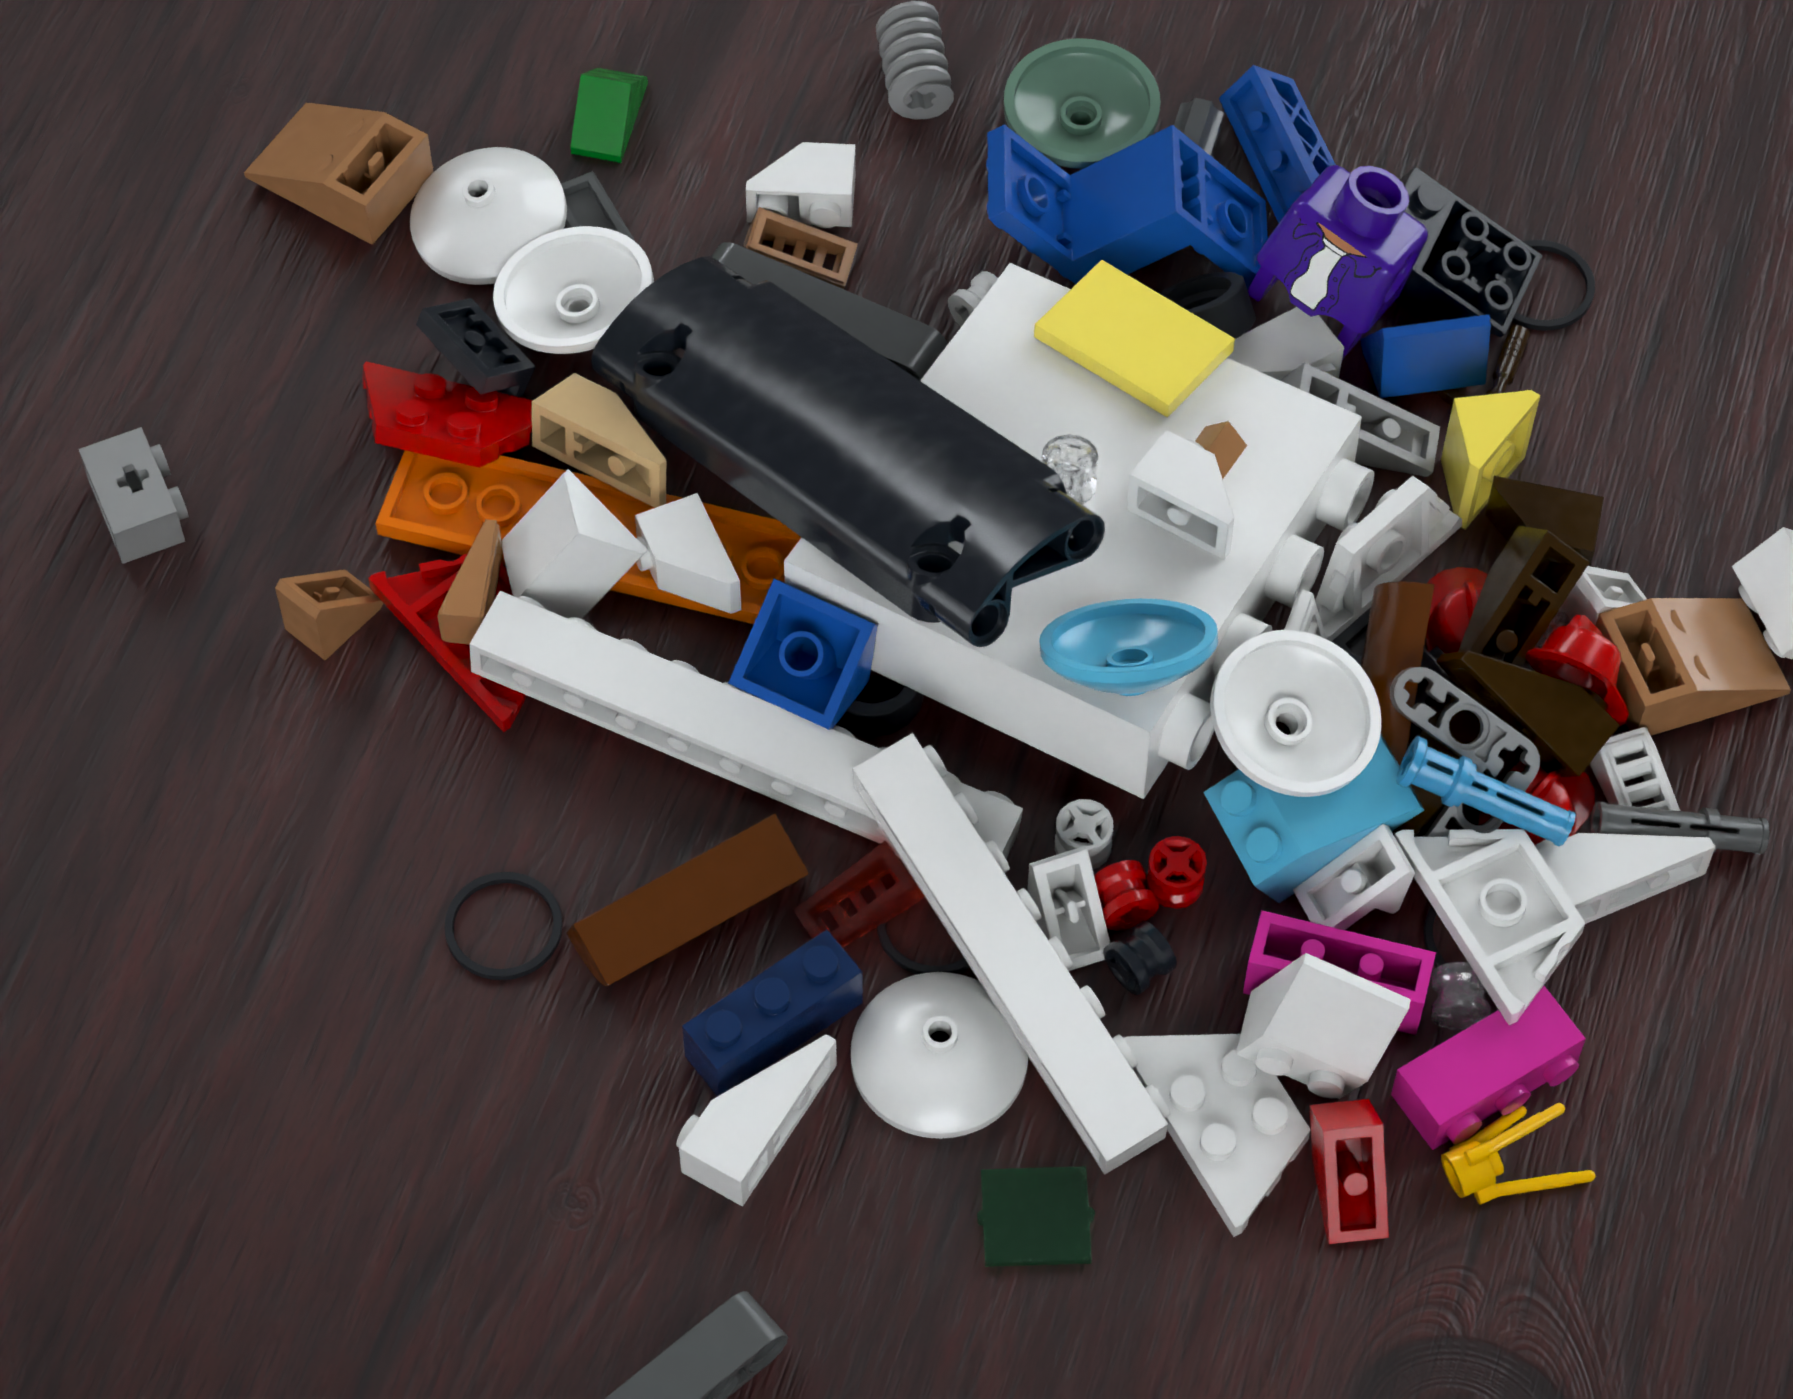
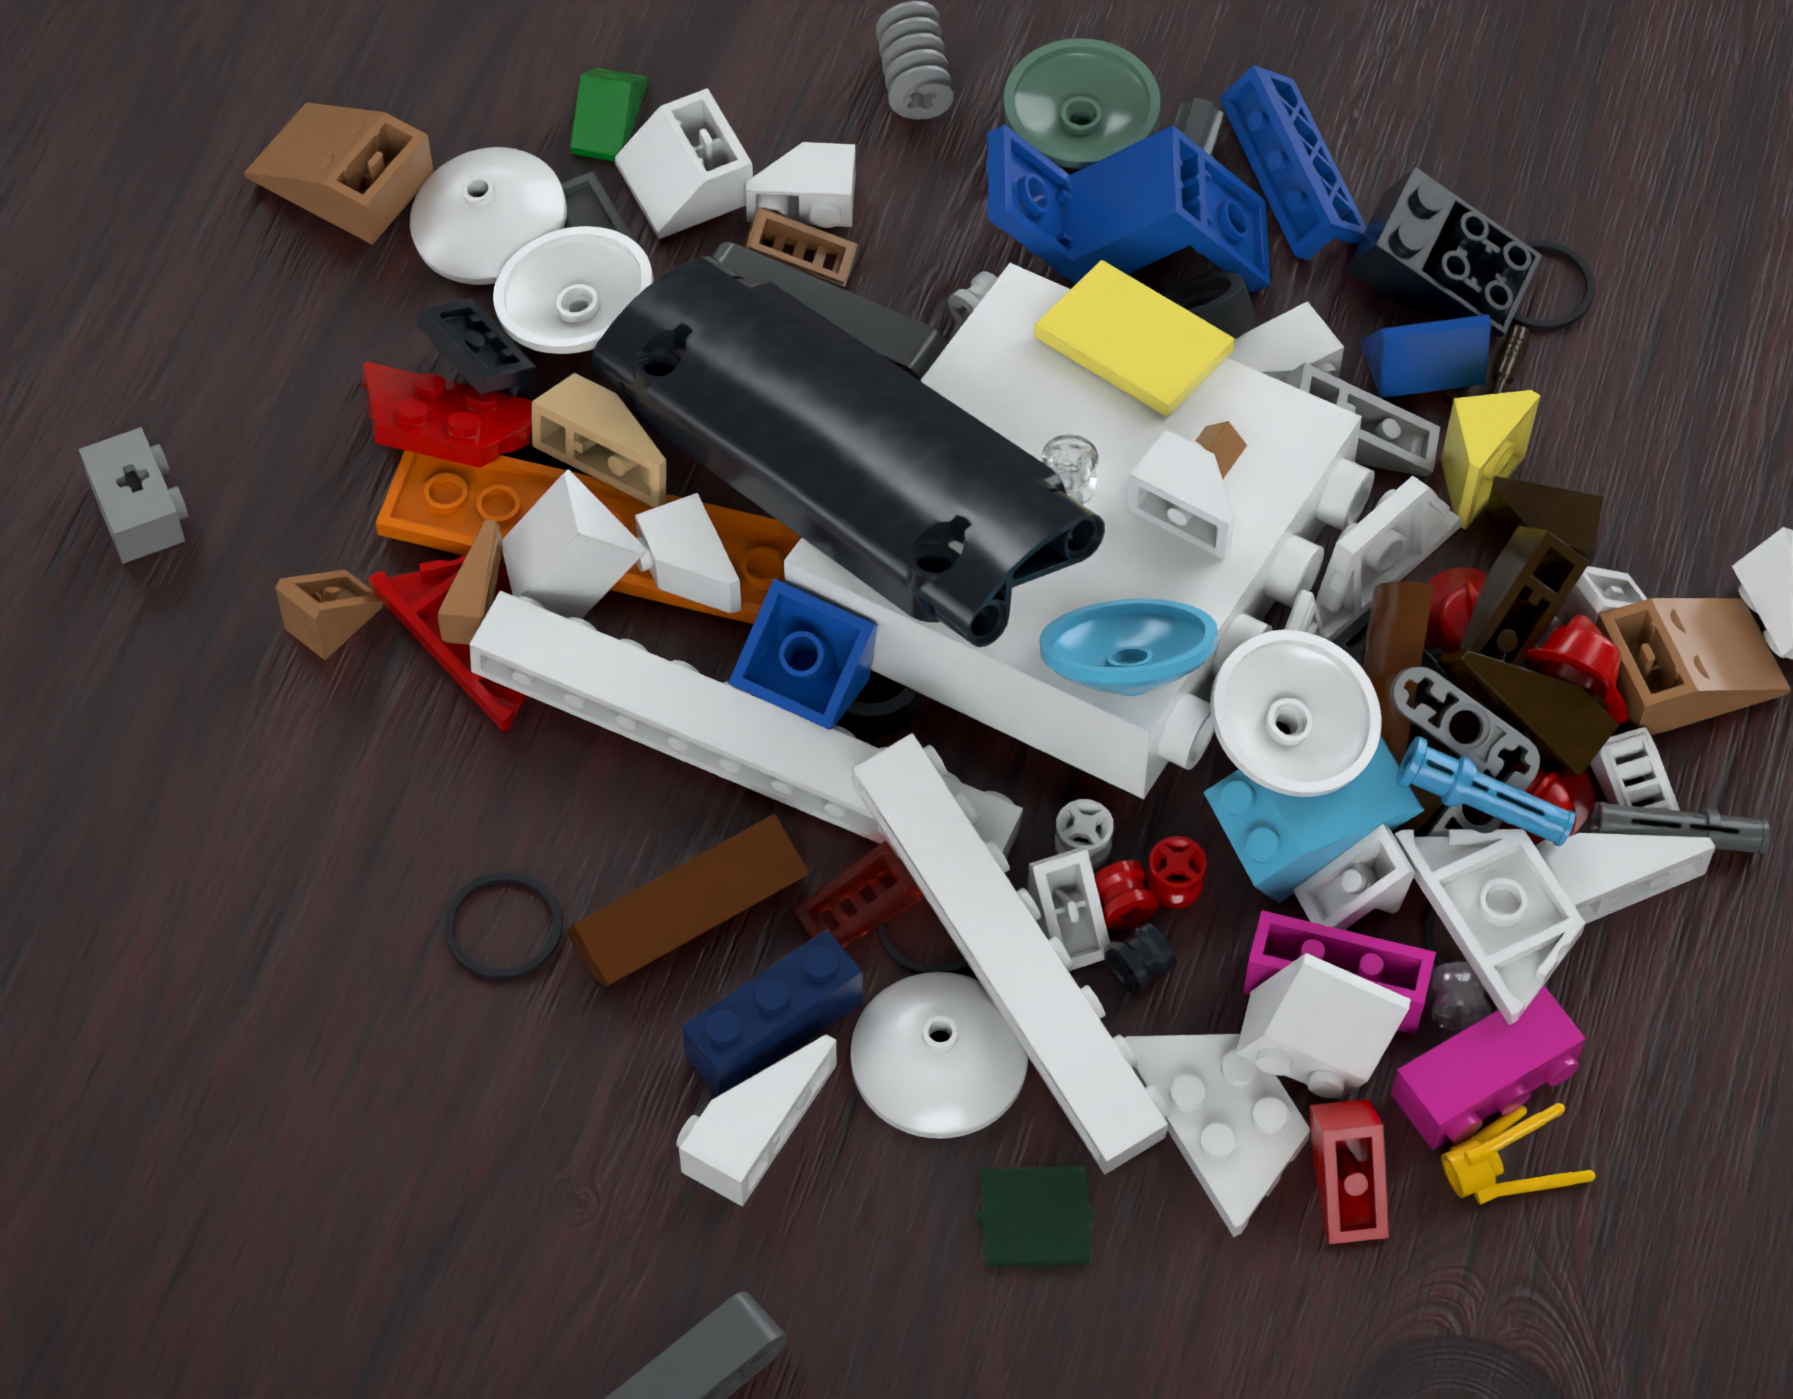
dark purple piece [1248,165,1428,360] -> none
none -> white slope [615,88,753,239]

